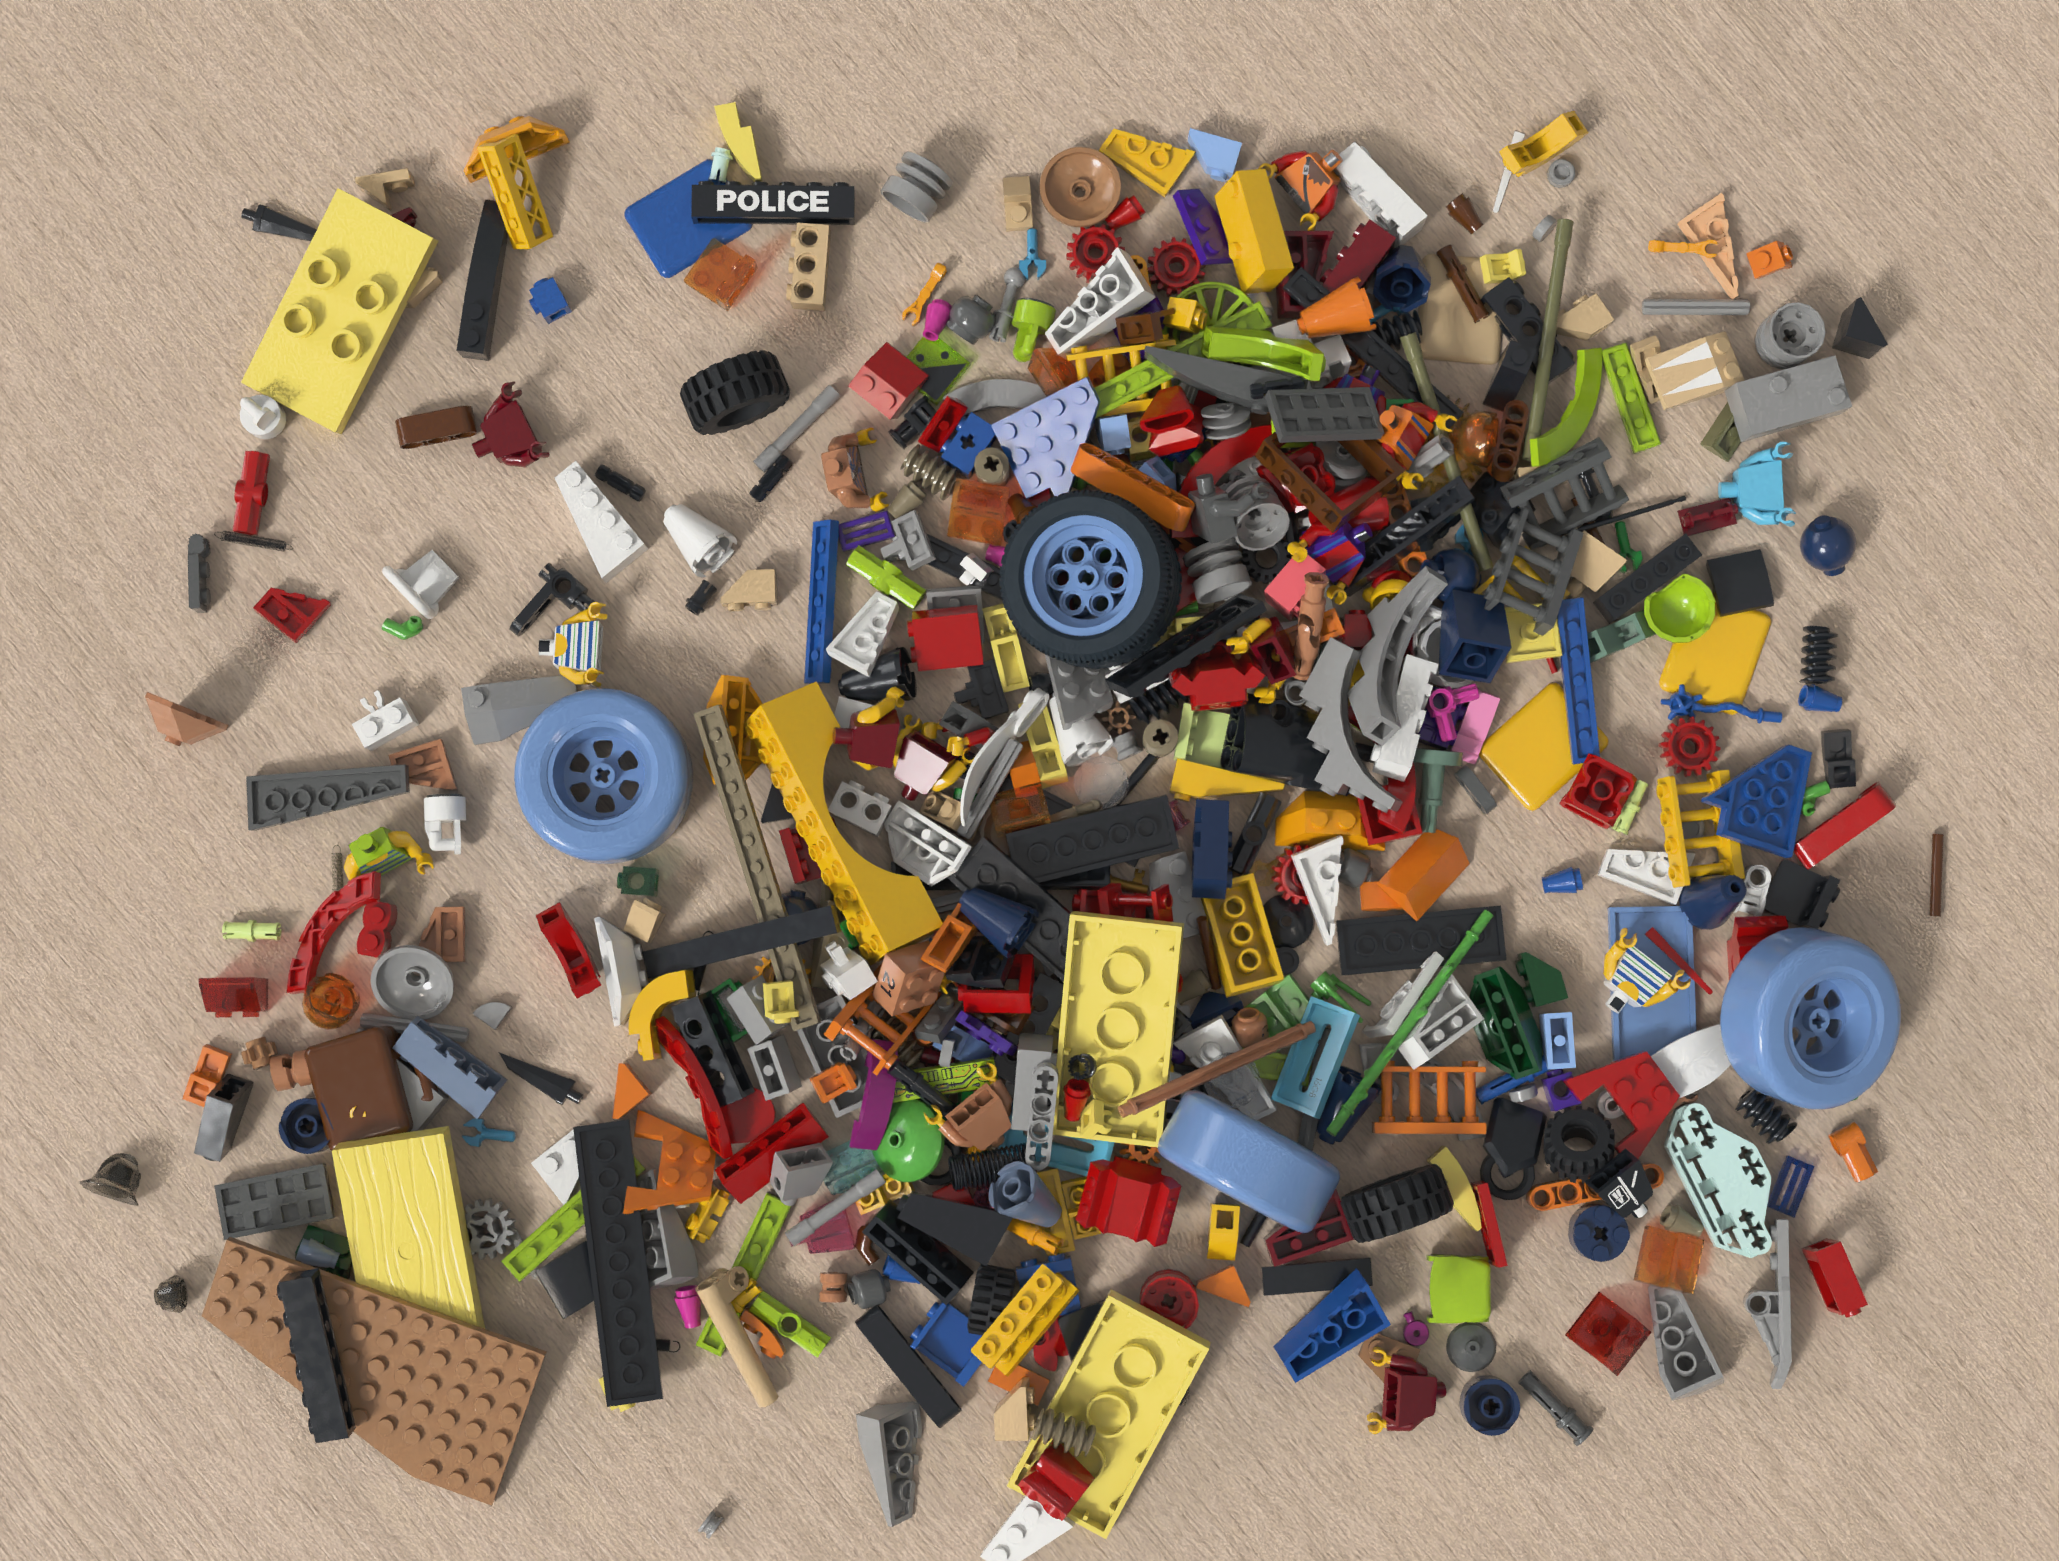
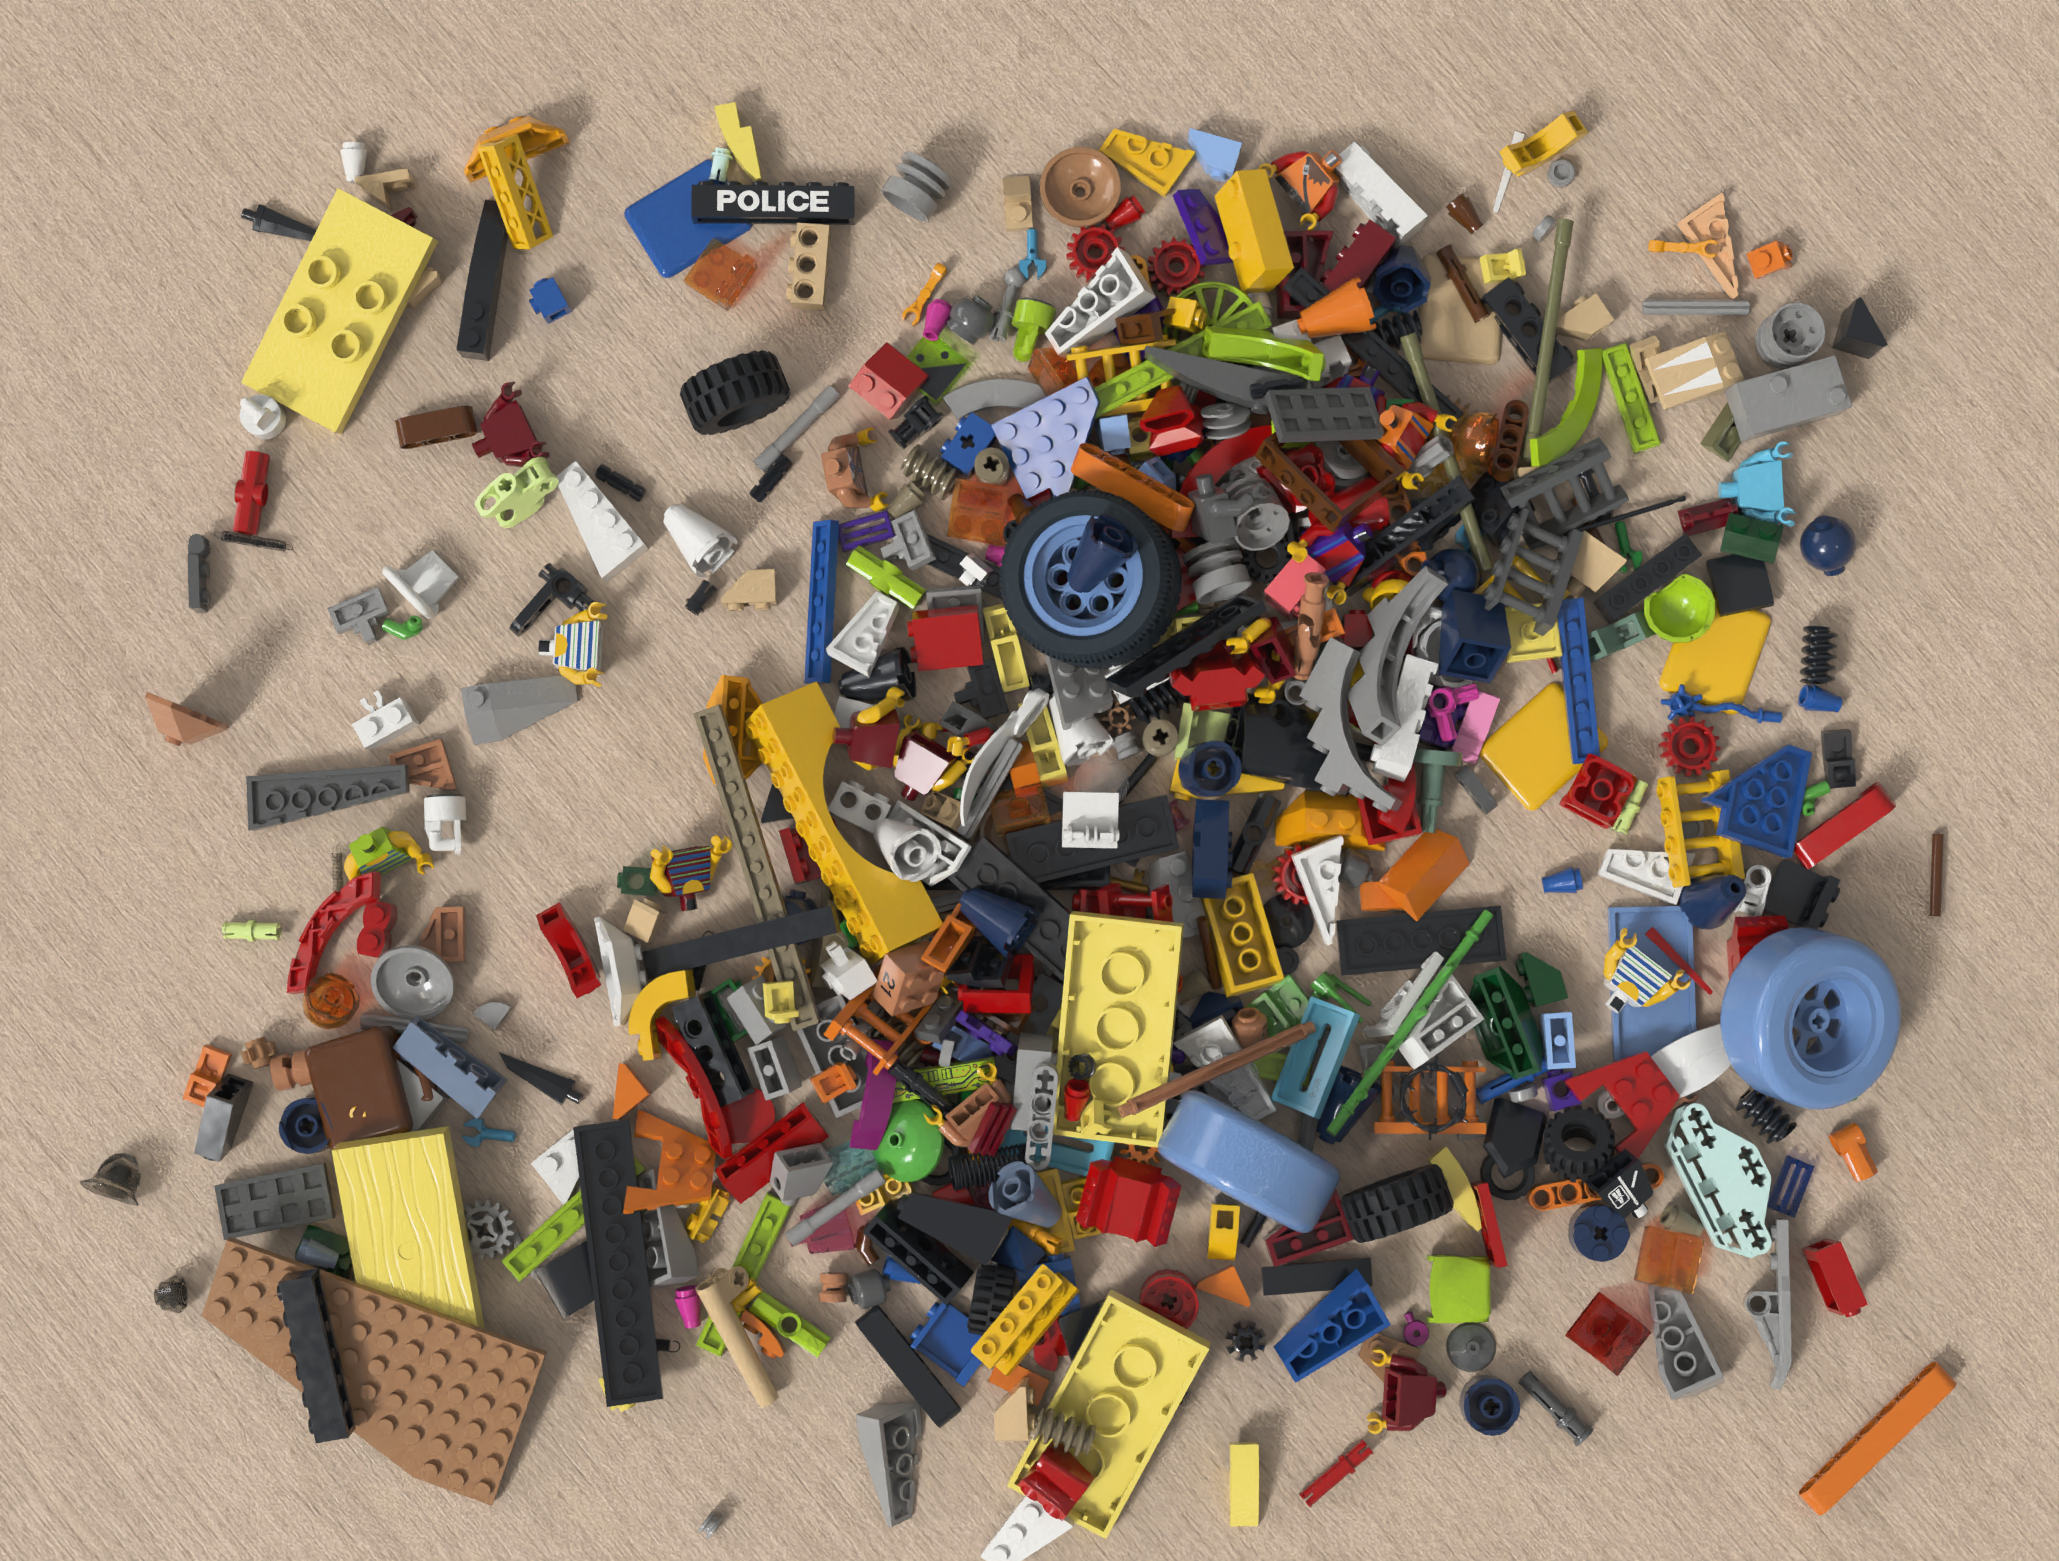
clear red slope [199,977,268,1018] -> none
red wing [253,587,331,644] -> none
medium blue wheel [514,688,693,864] -> none
red slope [918,396,968,453] -> none
black slope [1482,340,1537,412] -> none
none -> light grey hinge [327,587,390,645]
none -> white cone [340,142,368,182]
none -> yellowish green piece [475,457,559,528]
none -> torso [650,835,732,911]
none -> white cone [873,819,941,882]
none -> dark red tile [968,1102,1017,1156]
none -> dark blue slope [991,1225,1045,1273]
none -> white hinge [1062,792,1119,848]
none -> dark blue cone [1067,515,1138,593]
none -> dark blue brick [1178,741,1242,798]
none -> black piece [1225,1320,1266,1362]
none -> light yellow slope [1229,1442,1259,1526]
none -> red pin [1299,1439,1374,1508]
none -> black piece [1395,1056,1469,1140]
none -> dark green brick [1720,512,1784,564]
none -> orange beam [1798,1361,1957,1516]

